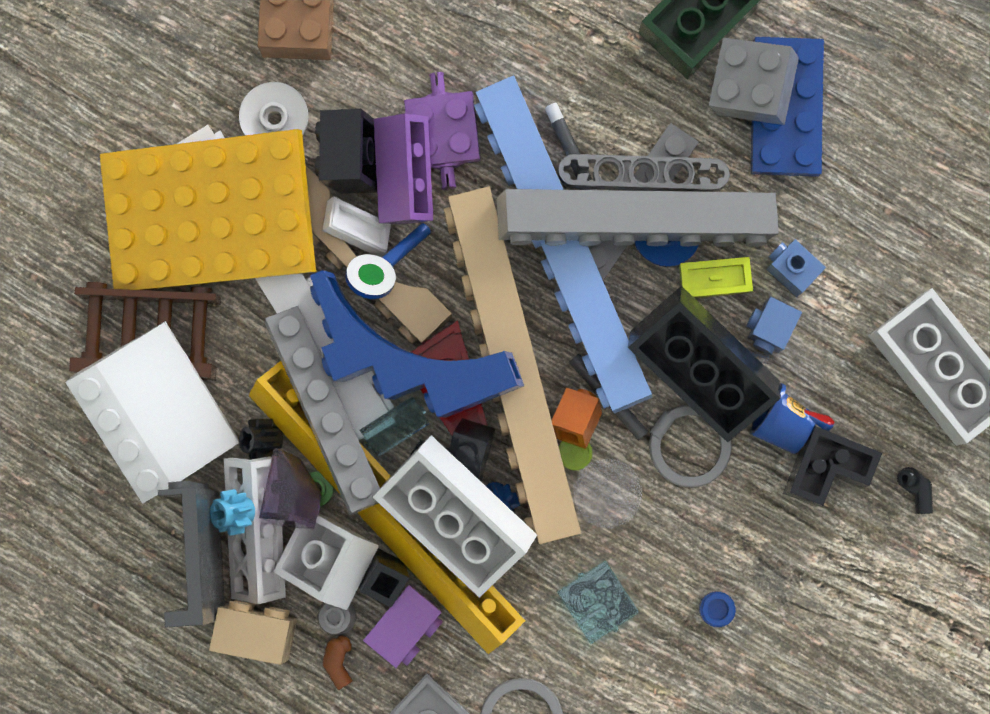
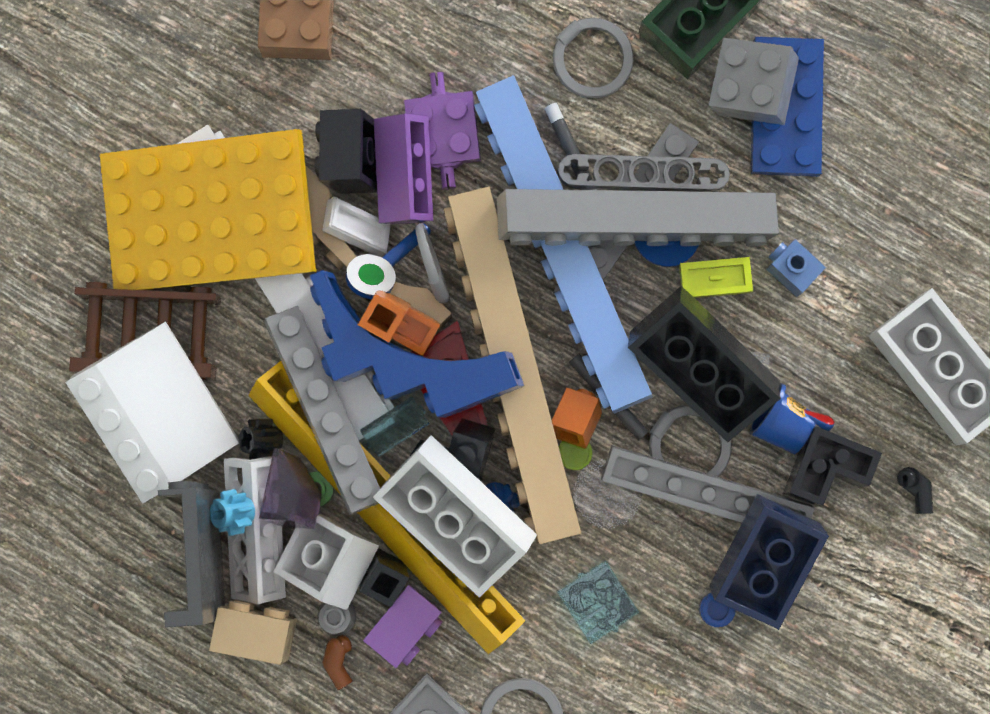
white dish [239,82,309,136] -> none
medium blue brick [746,297,802,355] -> none
none -> orange brick [358,290,441,356]
none -> light grey piece [415,223,450,304]
none -> light grey piece [553,18,634,99]
none -> light grey plate [601,445,815,523]
none -> dark blue brick [709,494,829,630]

